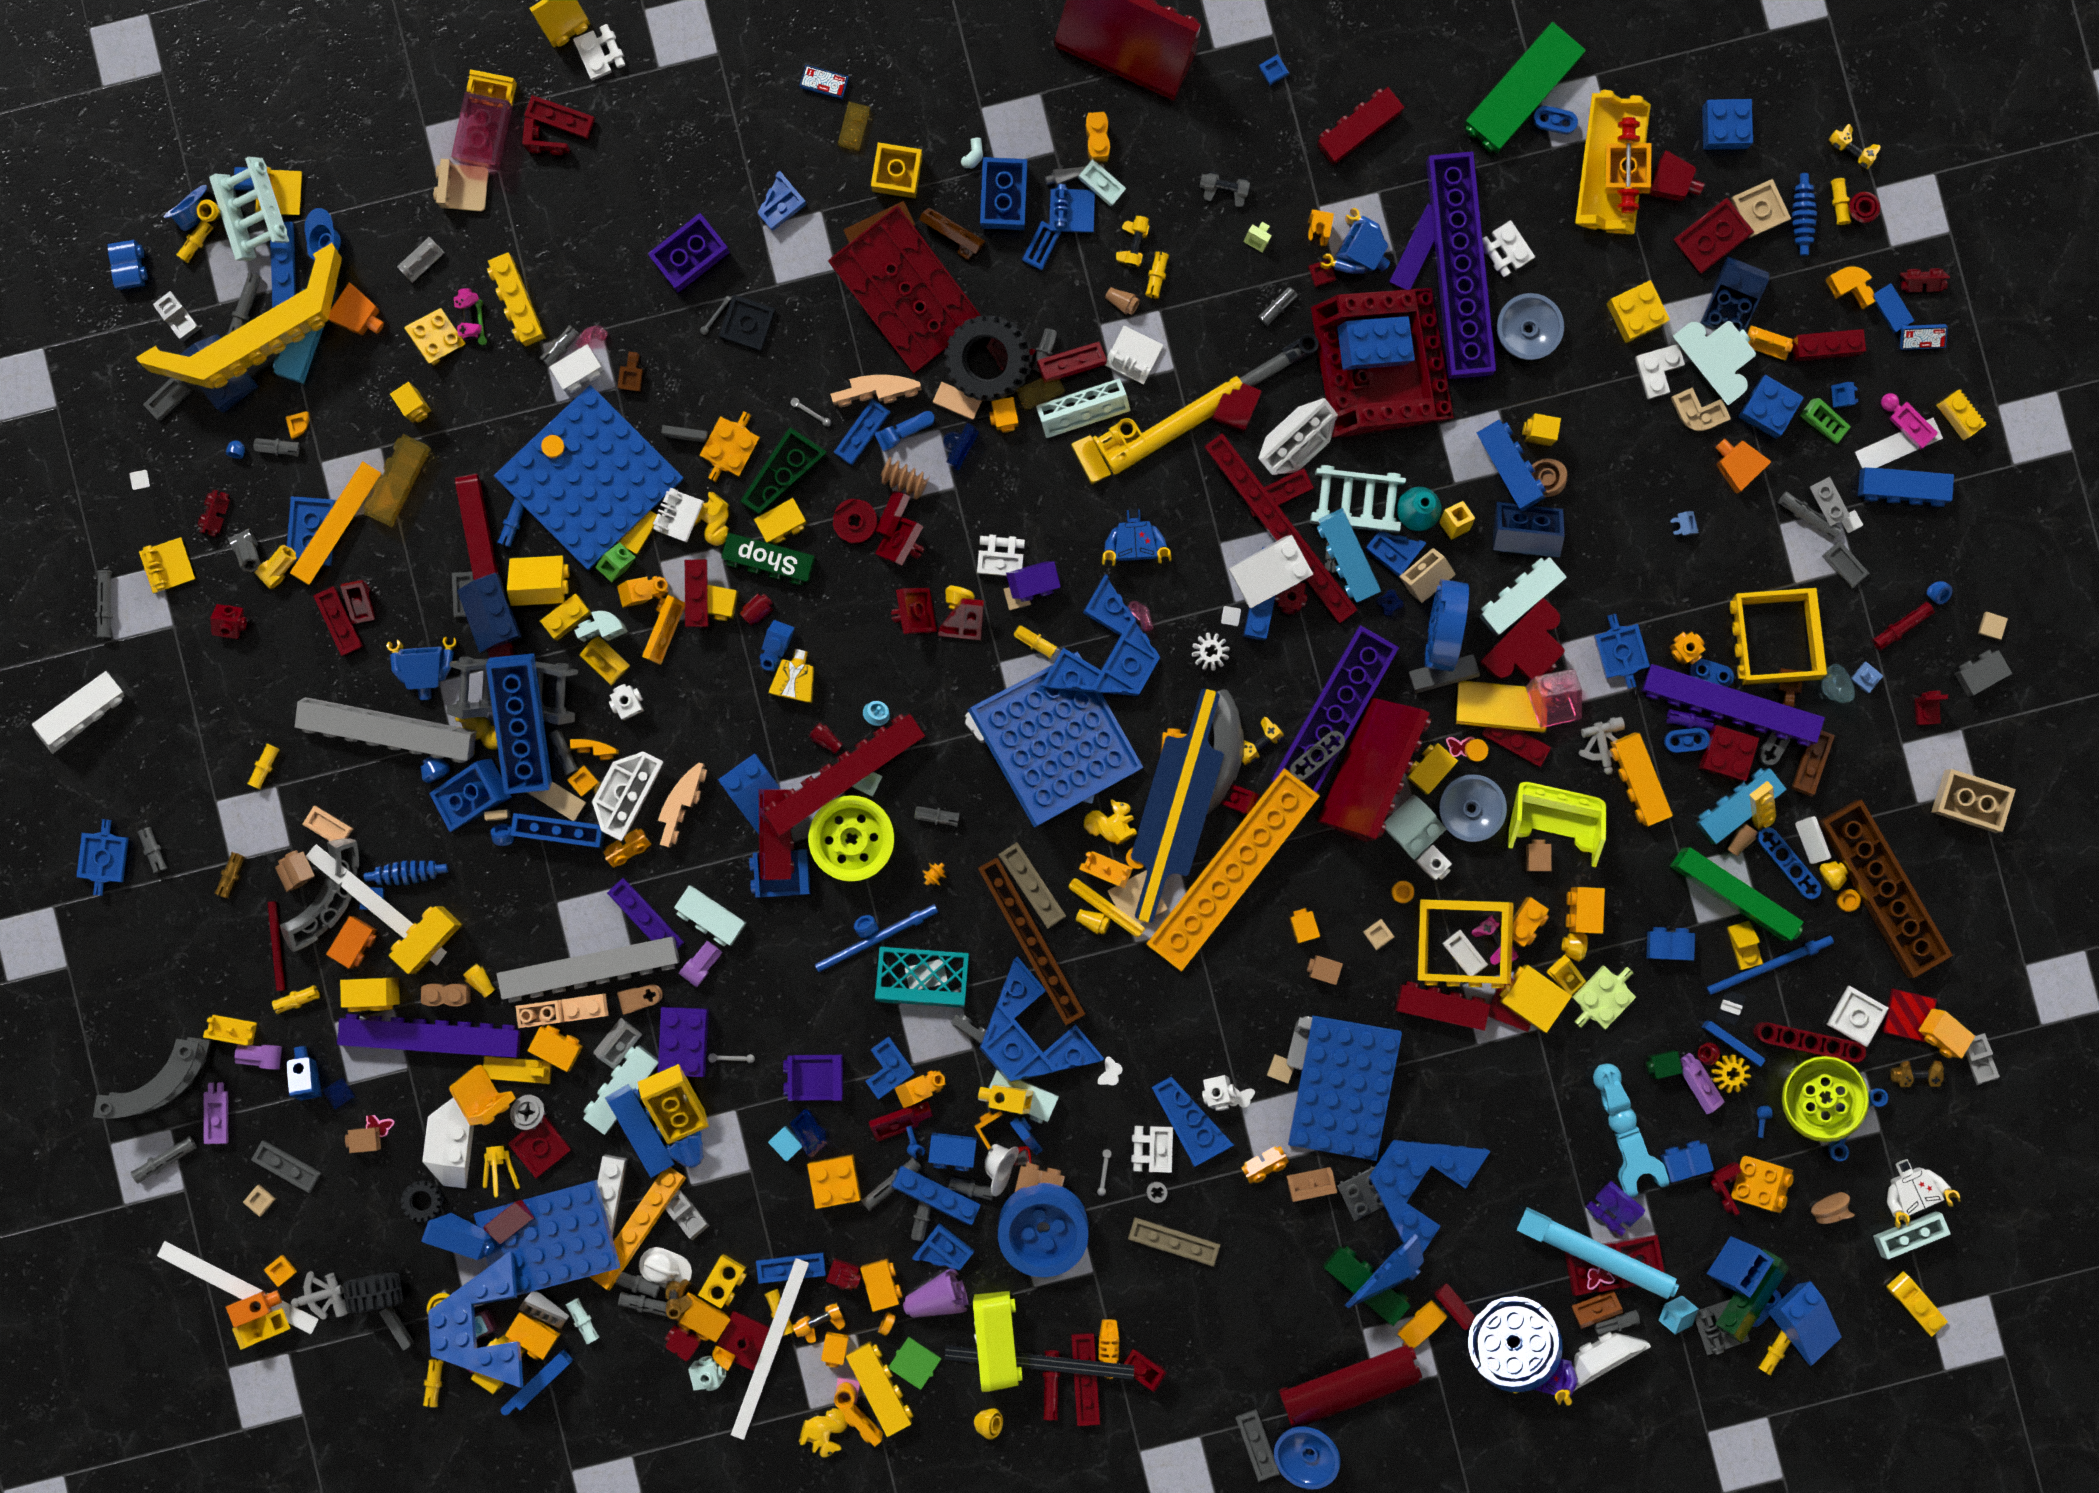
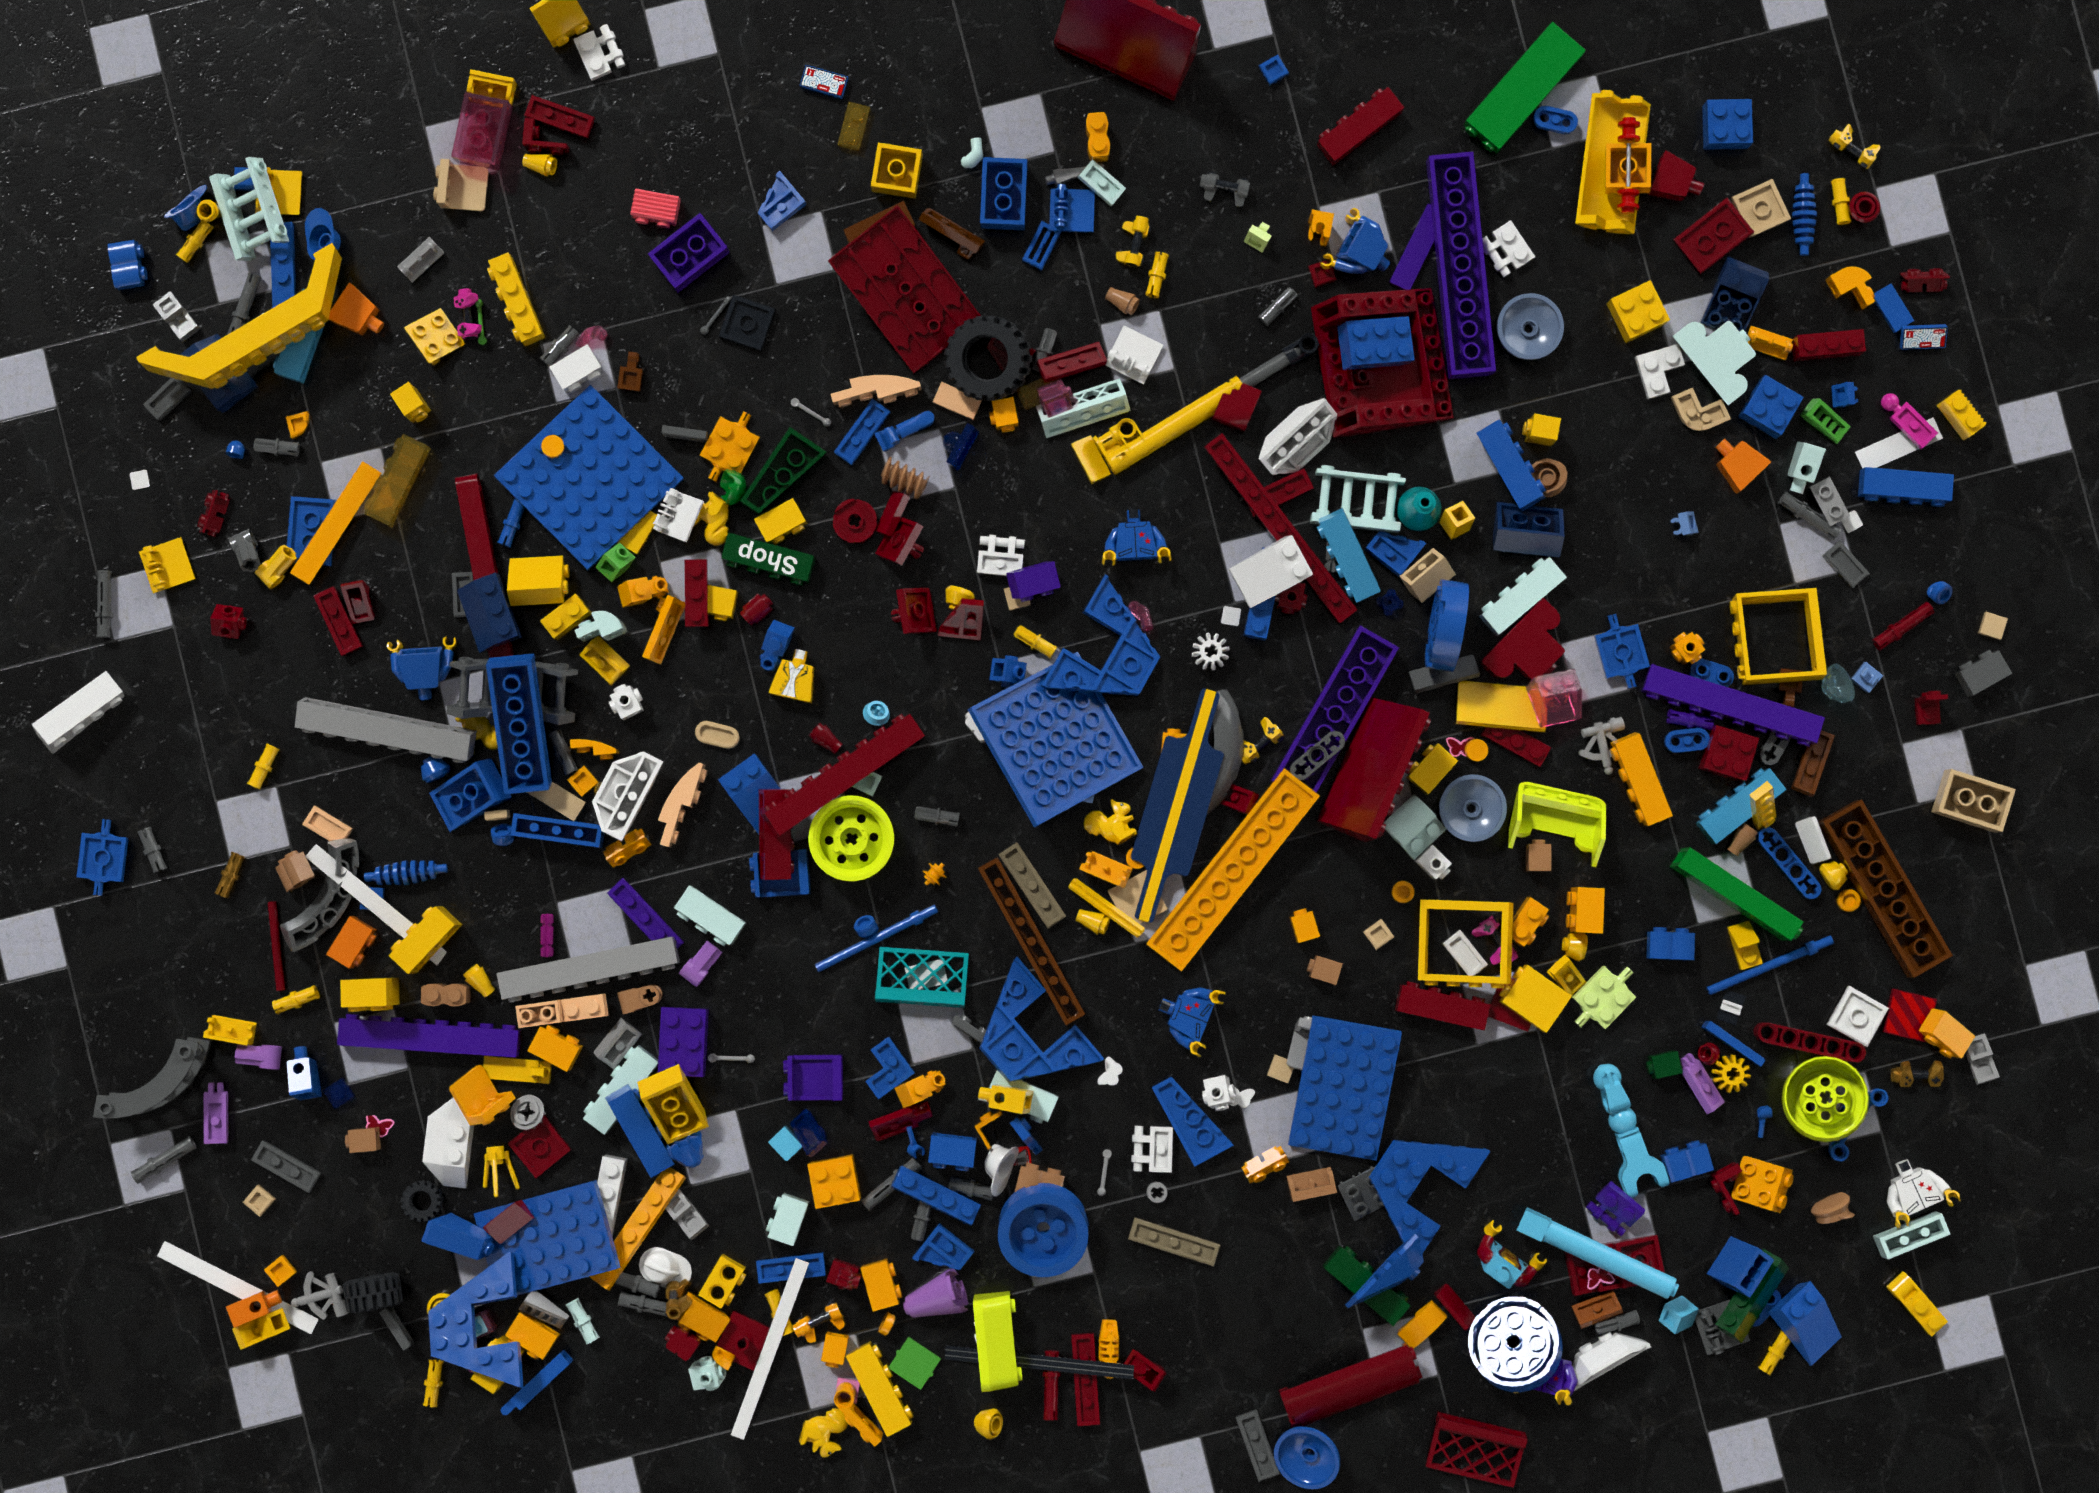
none -> yellow cone [522,154,557,176]
none -> magenta axle [541,914,553,957]
none -> coral brick [630,189,681,228]
none -> tan tile [695,721,740,749]
none -> green hair [720,469,746,505]
none -> light aqua brick [766,1193,809,1246]
none -> blue brick [989,655,1027,688]
none -> clear pink brick [1037,379,1074,418]
none -> blue torso [1158,988,1225,1057]
none -> dark red fence [1426,1412,1528,1488]
none -> torso [1477,1220,1547,1289]
none -> light aqua torso [1788,442,1826,494]

